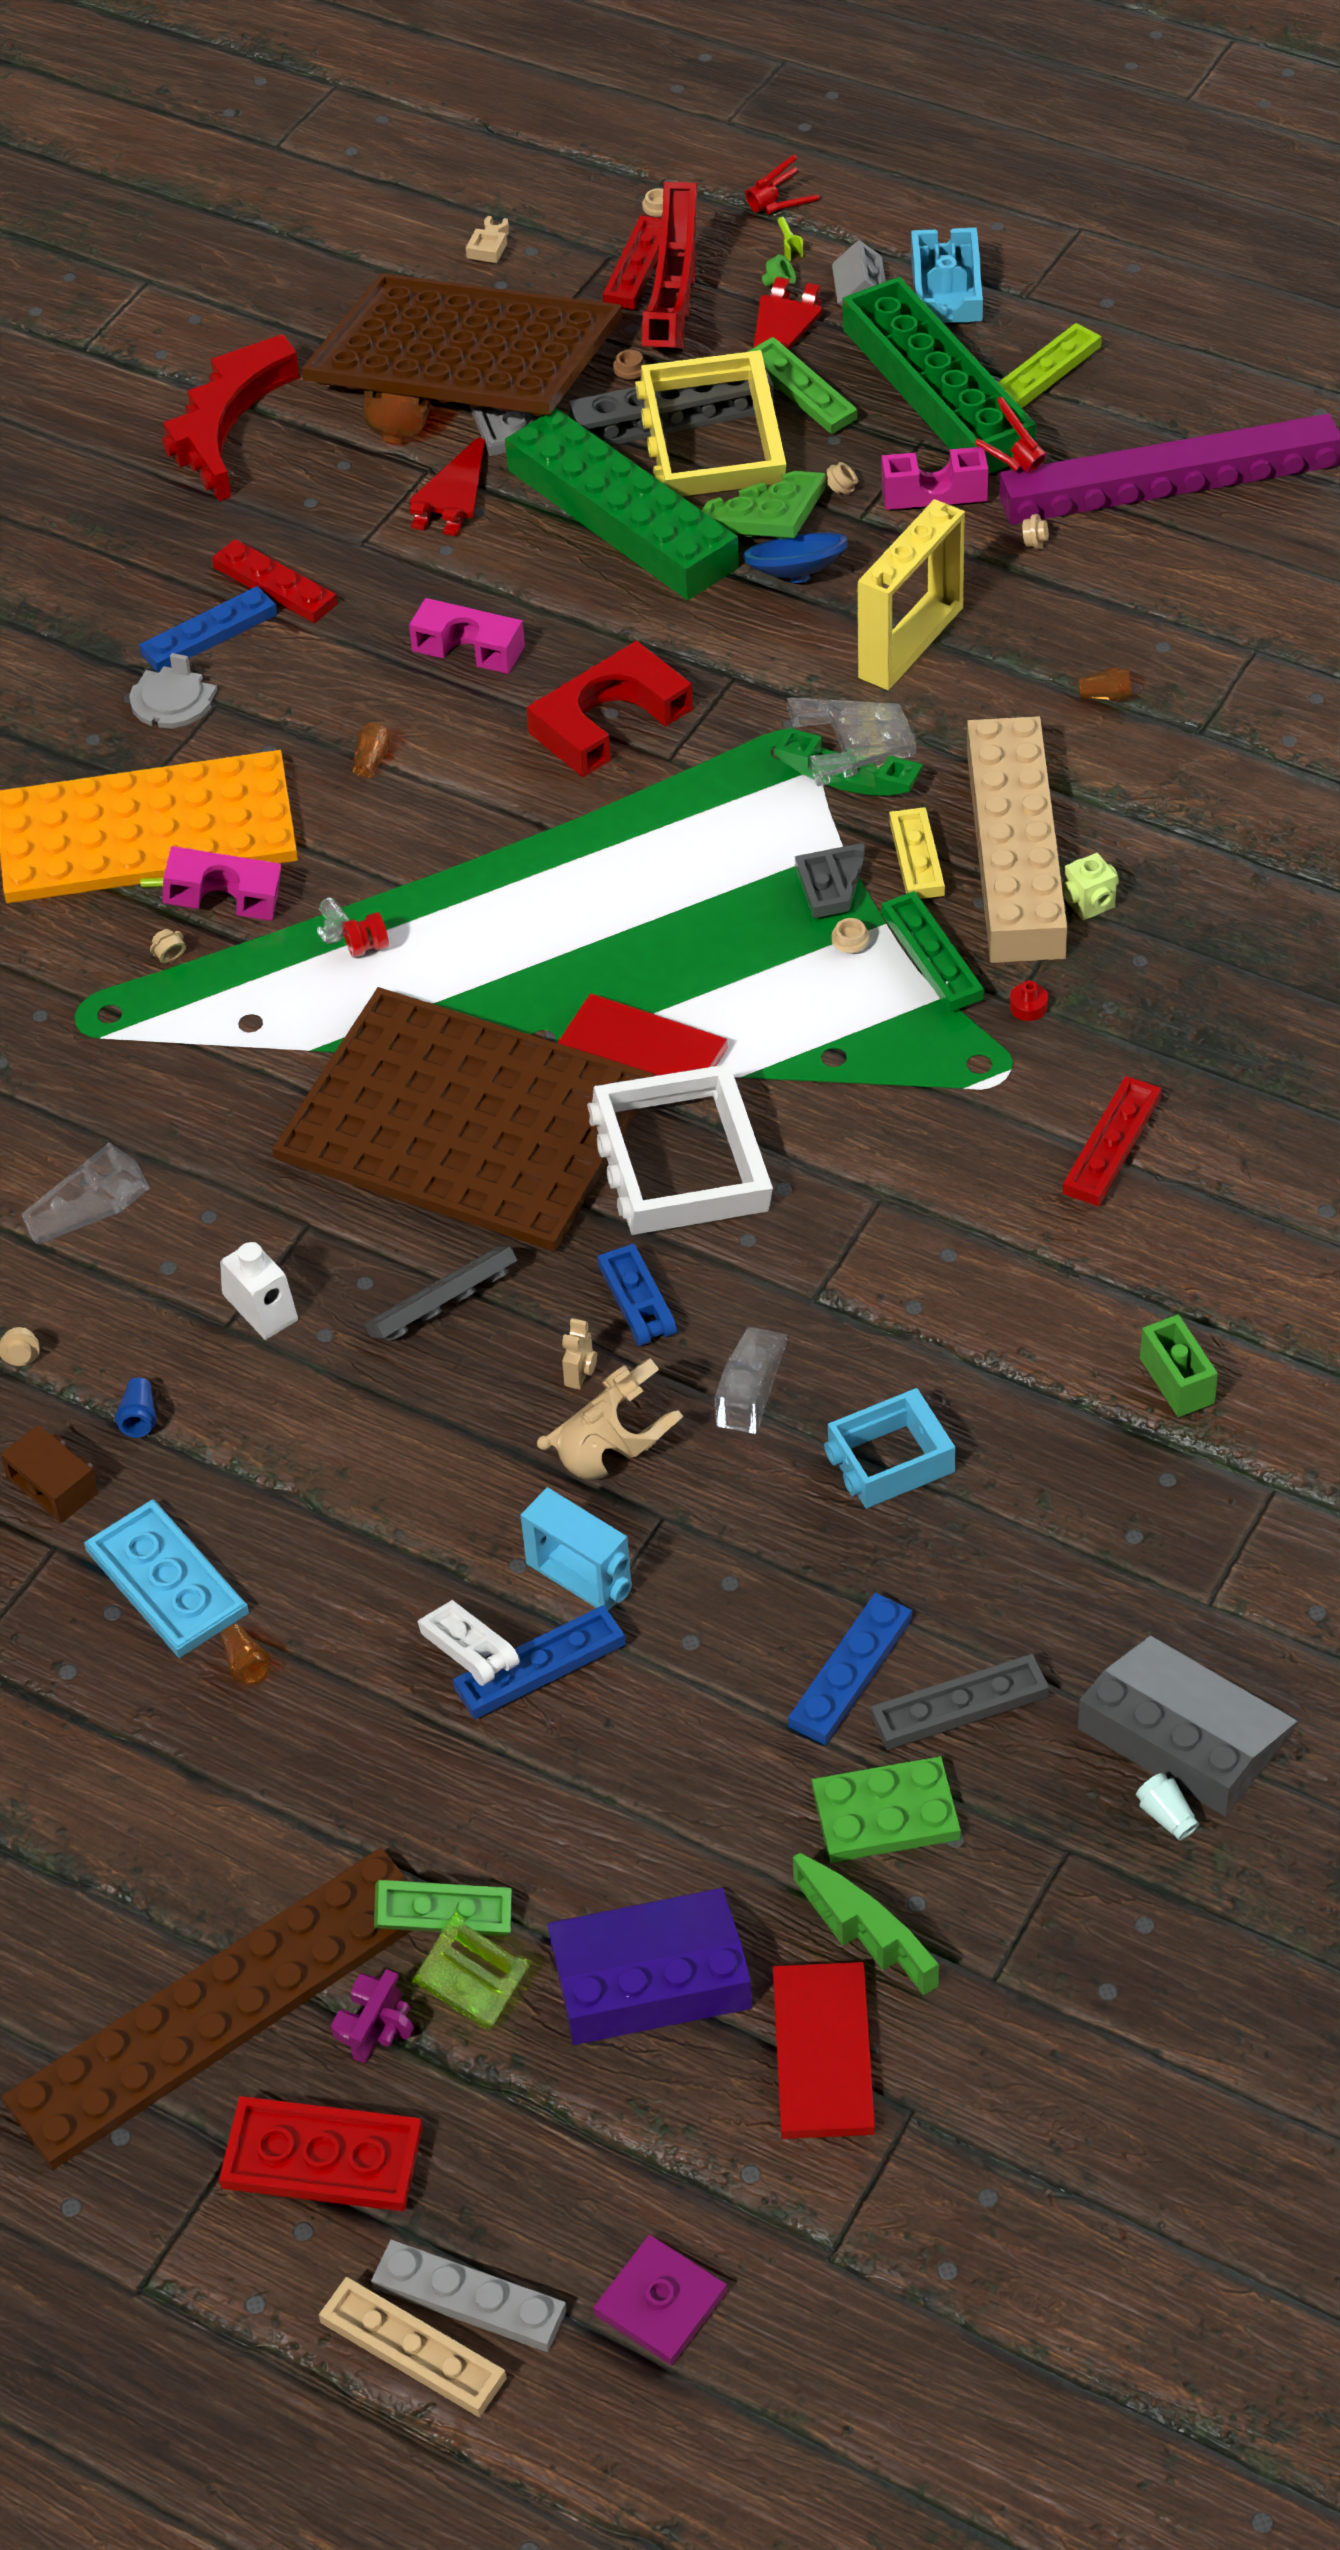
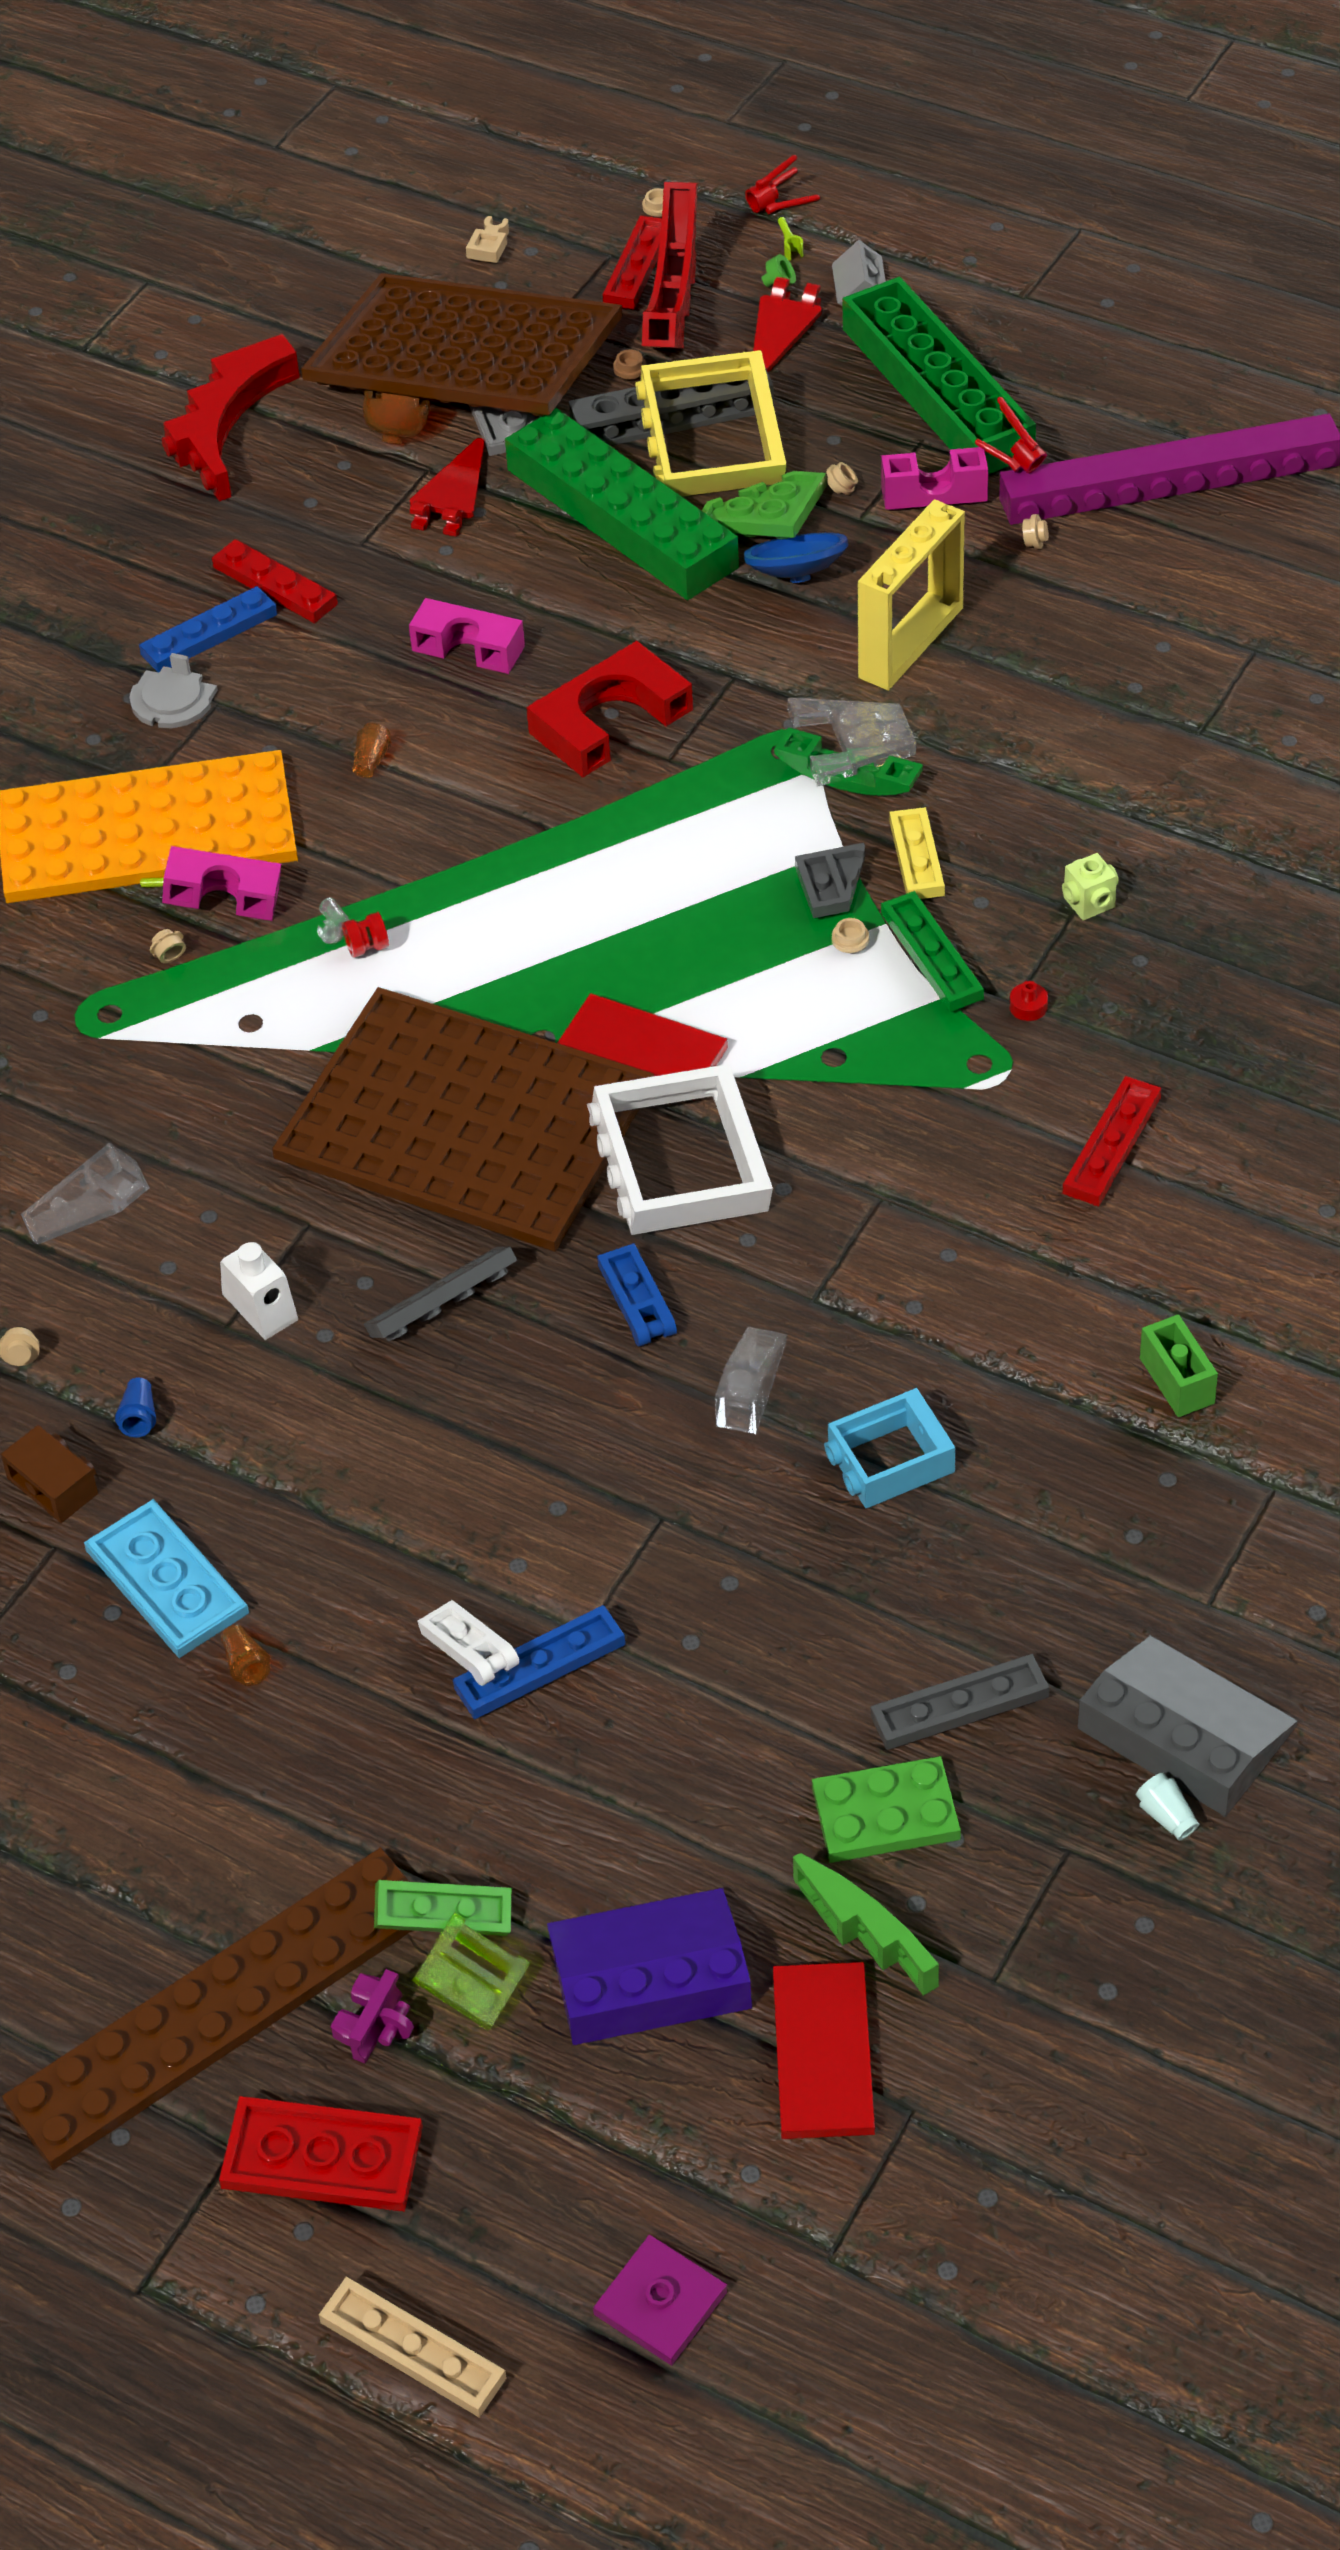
light grey plate [371,2240,567,2352] -> none
medium azure window [520,1487,632,1610] -> none
tan helmet [537,1358,683,1480] -> none
tan plate [562,1318,597,1390] -> none
bright green plate [748,337,857,435] -> none
blue plate [788,1593,912,1745] -> none
medium azure piece [911,228,983,323] -> none
tan brick [967,716,1067,963] -> none
lime plate [998,323,1102,408] -> none
clear orange cone [1079,665,1132,701] -> none

